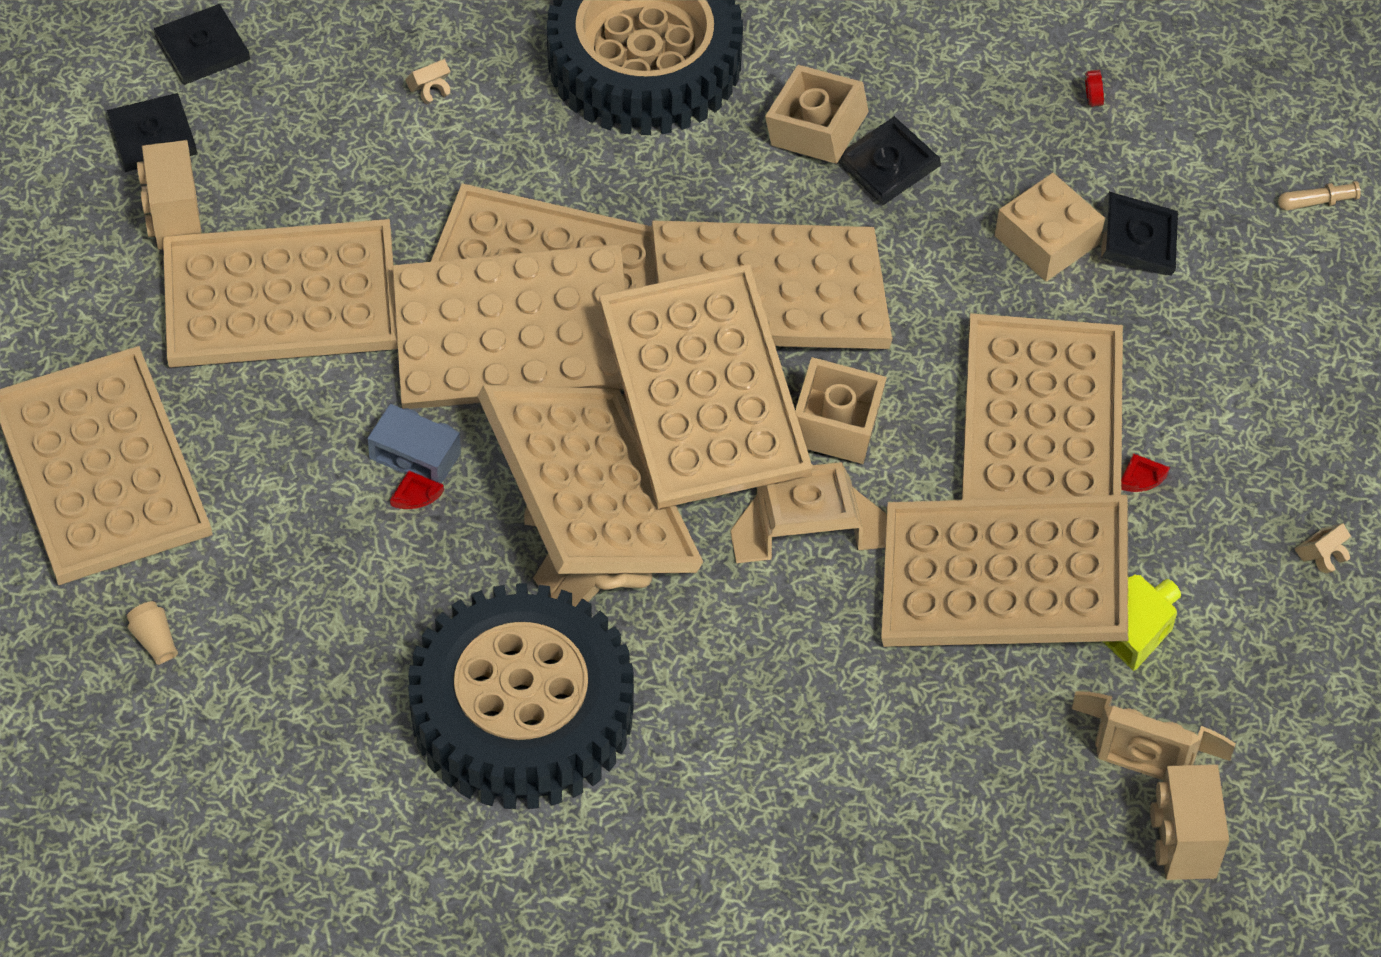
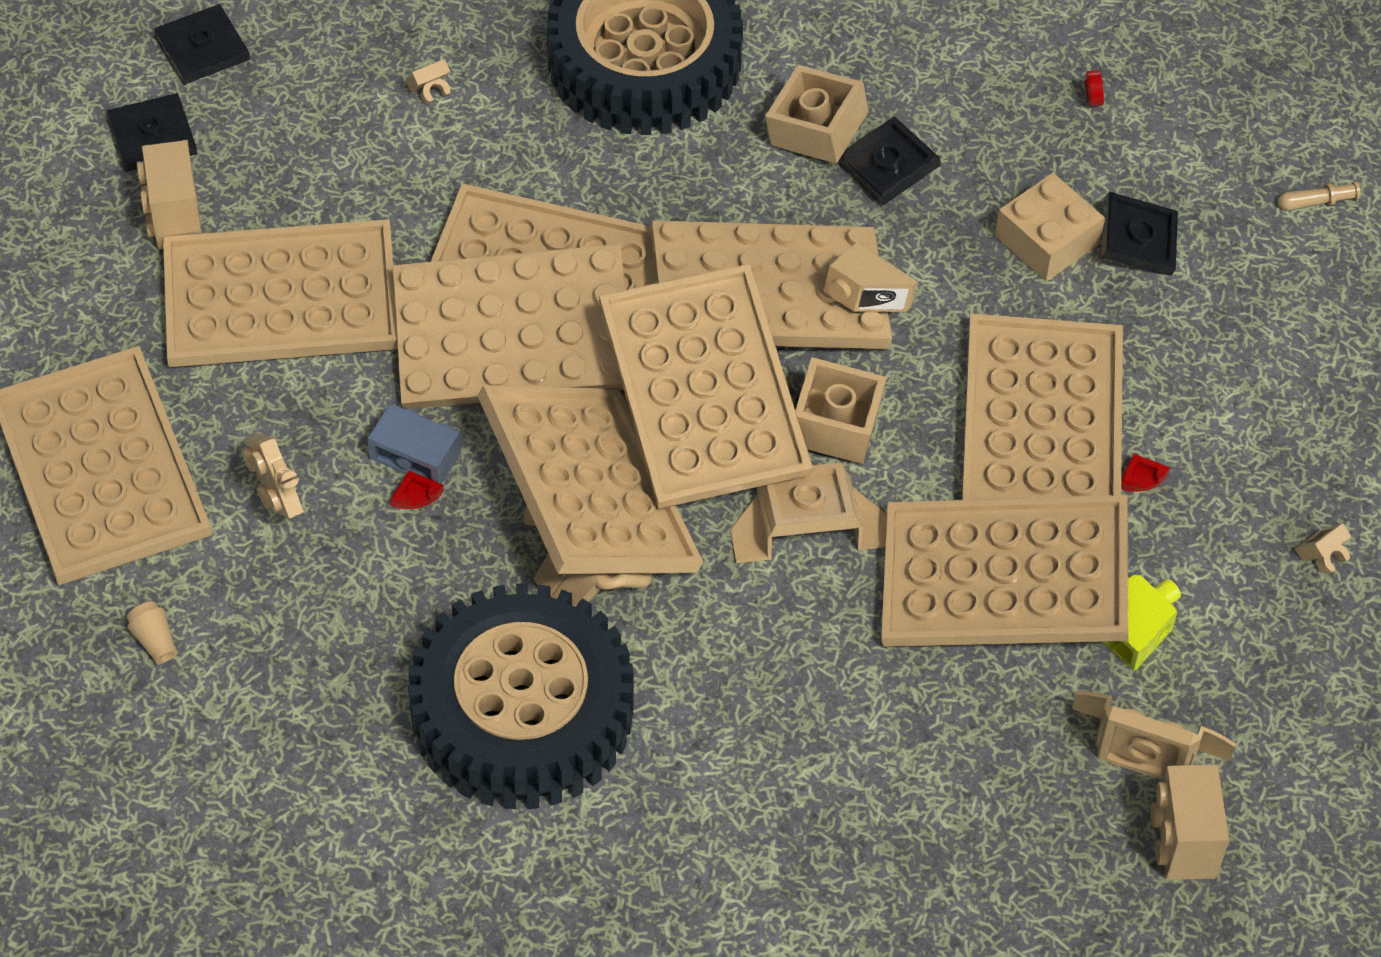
none -> tan plate [242,433,304,519]
none -> tan slope [823,242,918,312]

